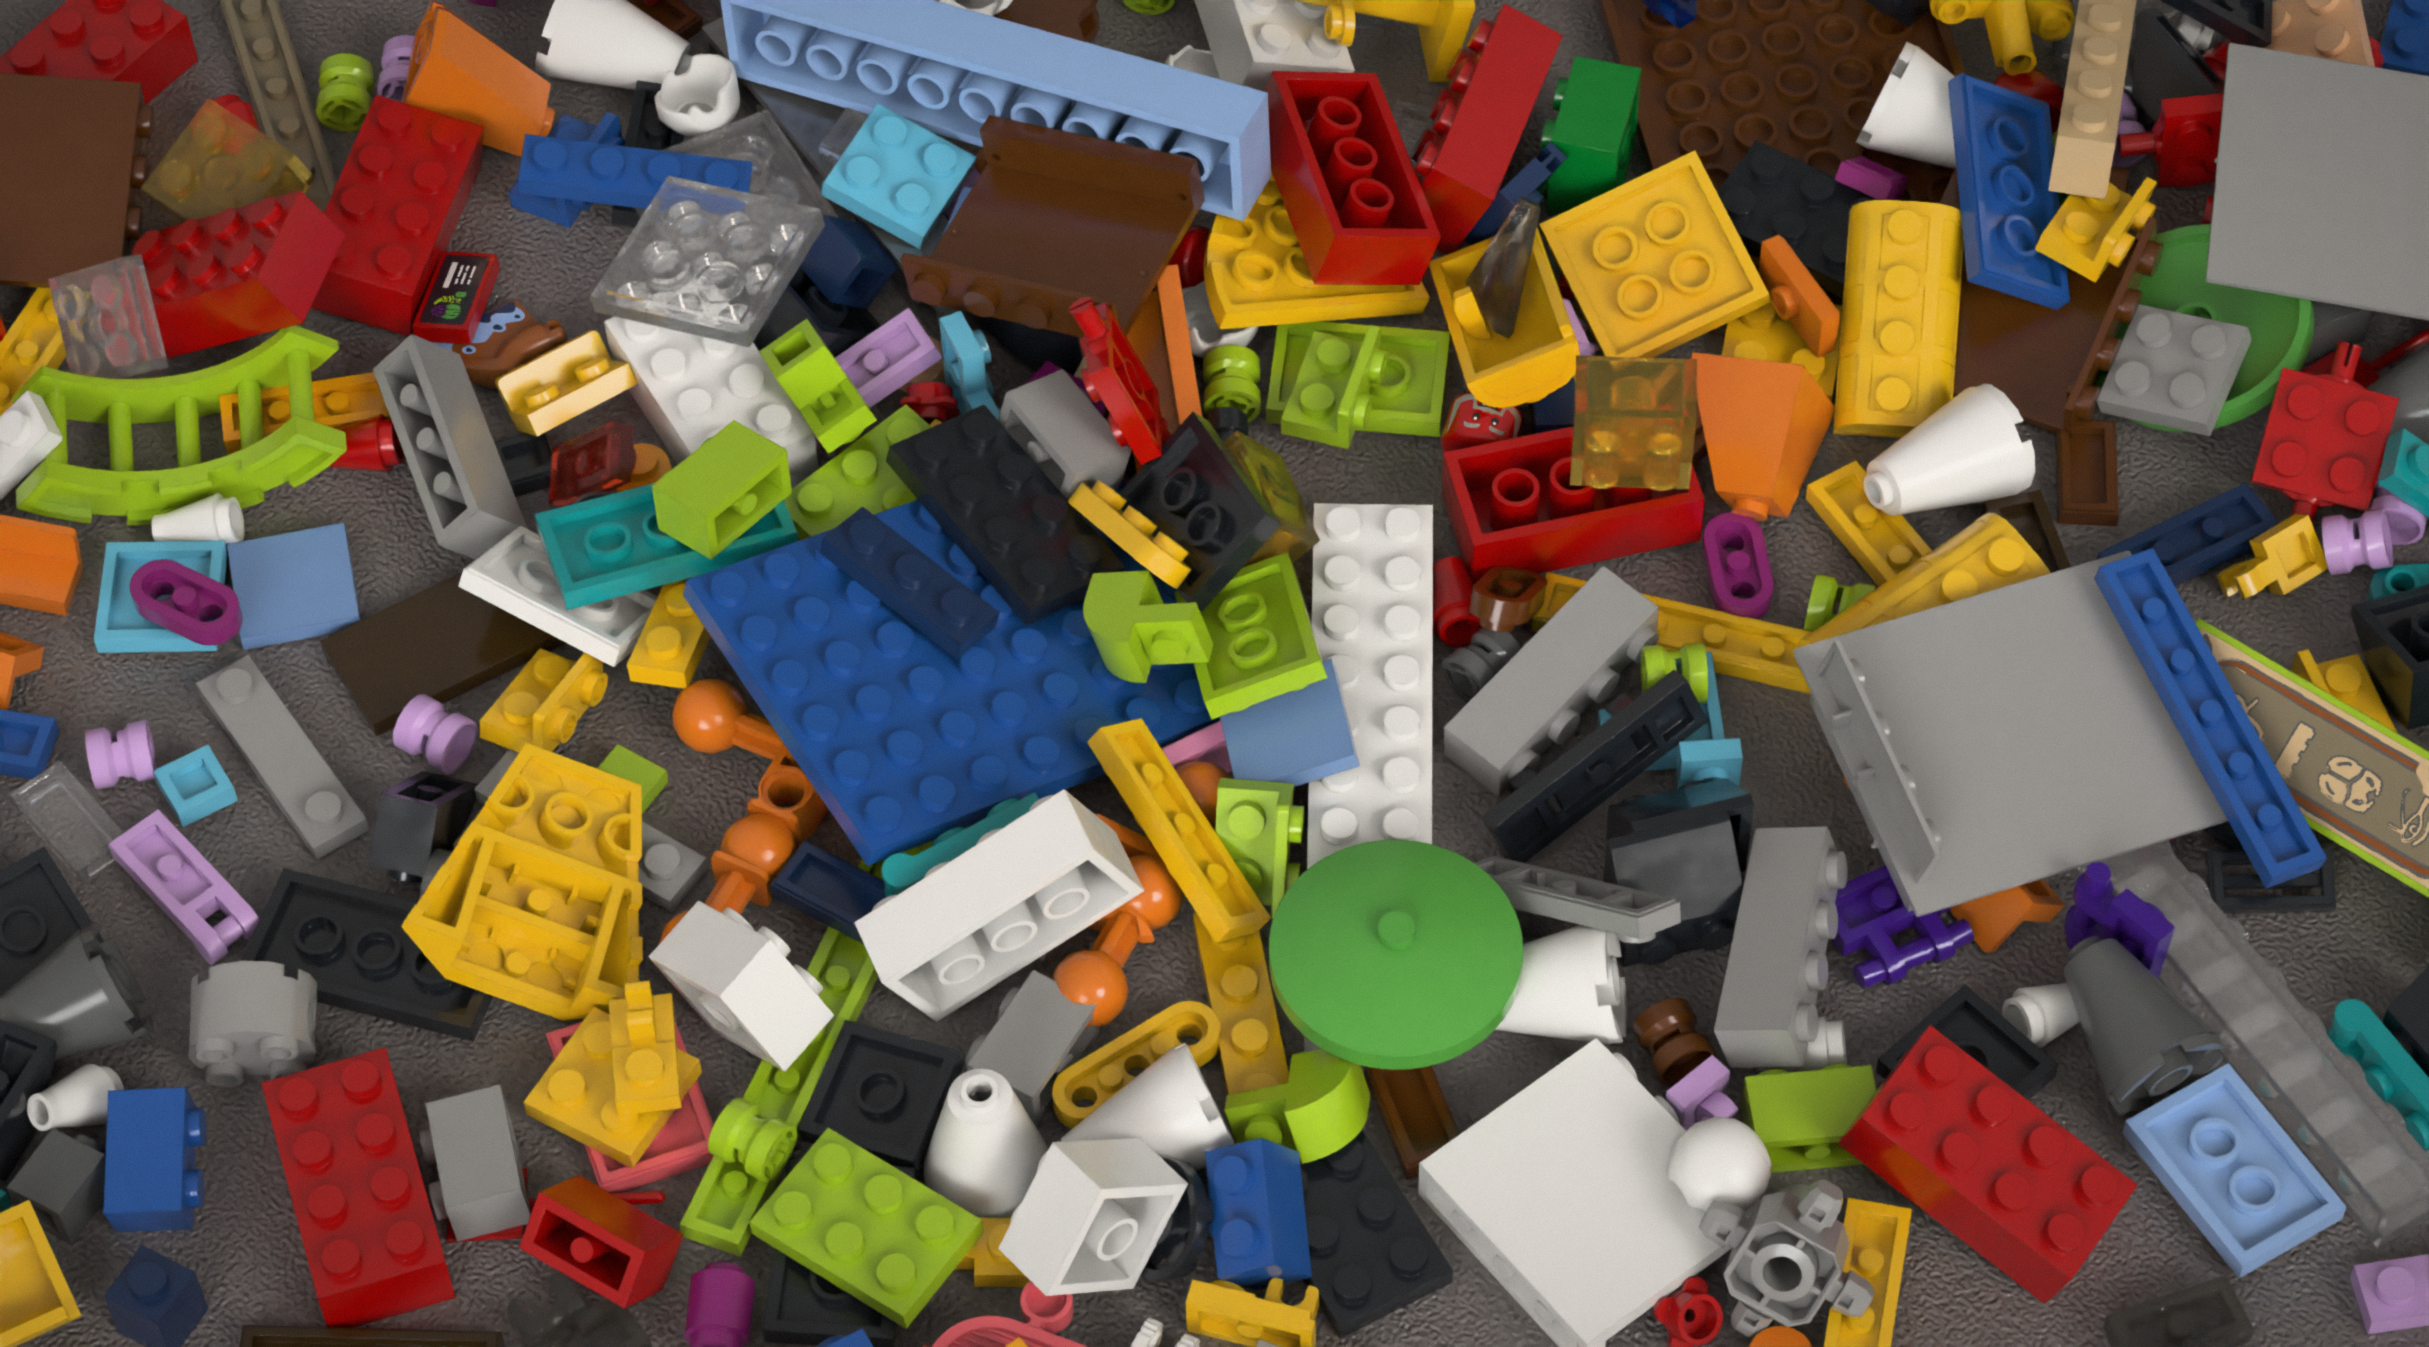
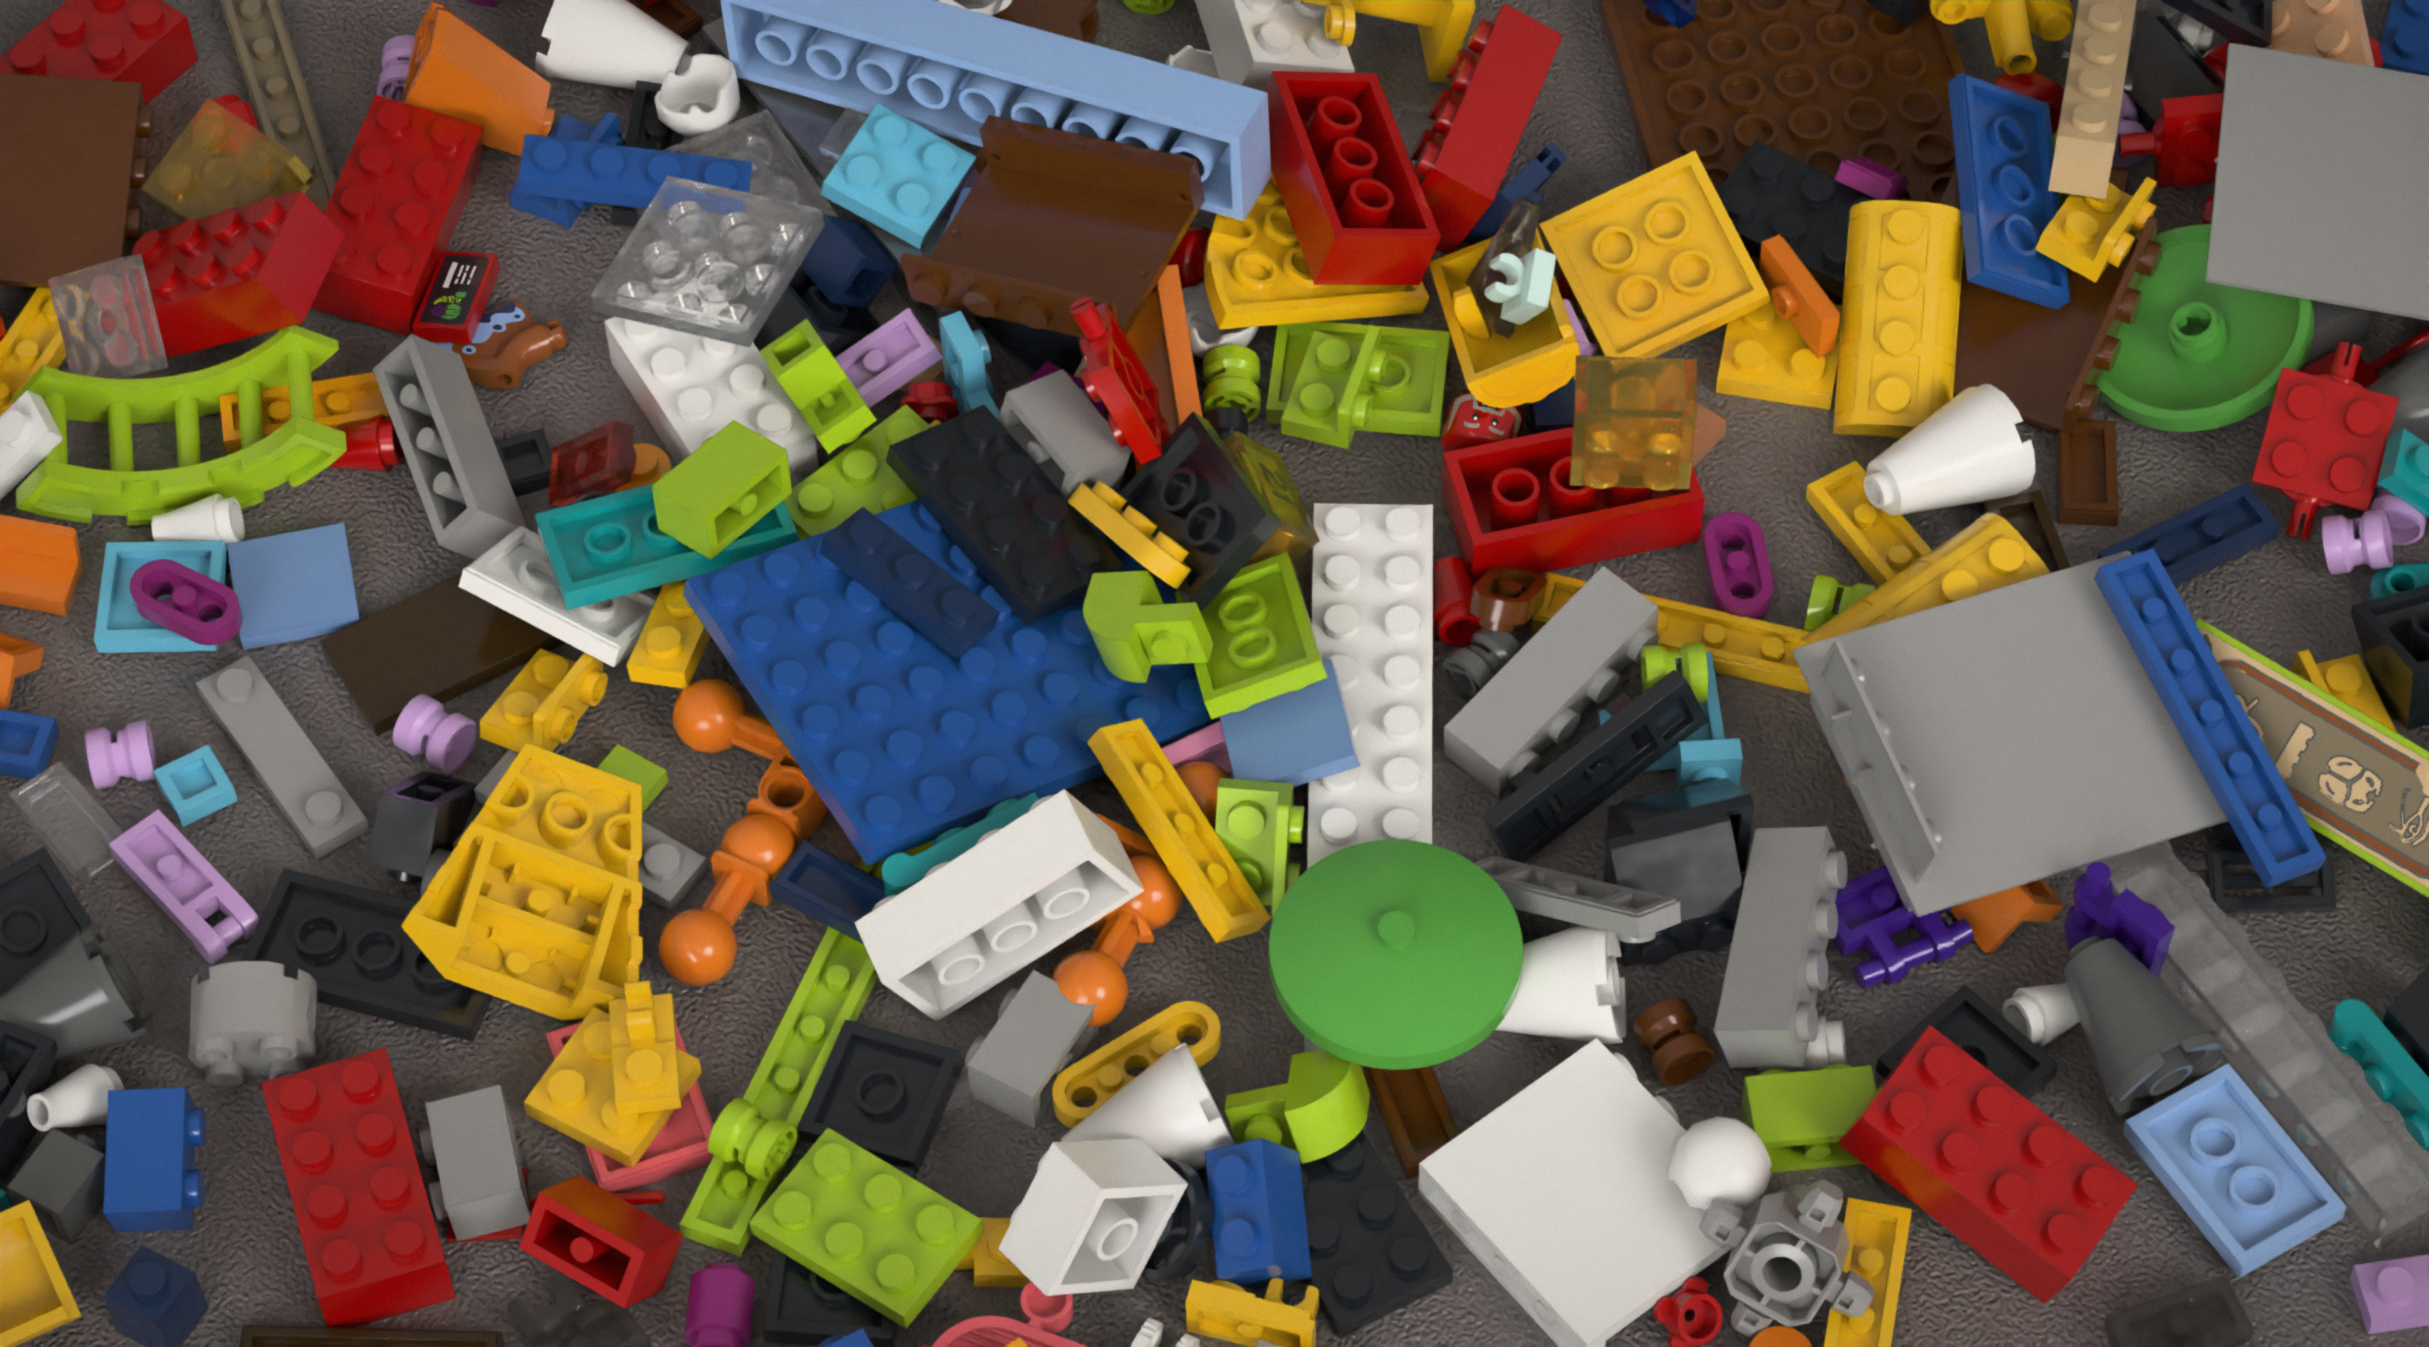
lime wheel [316,53,375,132] -> none
yellow bracket [495,330,638,436] -> none
white brick [648,901,834,1072] -> none
white cone [923,1069,1048,1218] -> none
yellow plate [1193,913,1289,1095] -> none
green brick [1540,56,1642,215] -> none
lavender tile [1665,1055,1738,1131] -> none
orange slope [1690,352,1835,522] -> none
white cone [1856,41,1956,169] -> none
light grey plate [2096,304,2252,436] -> none
yellow plate [2216,514,2328,599] -> none
none -> light aqua tile [1484,248,1556,325]

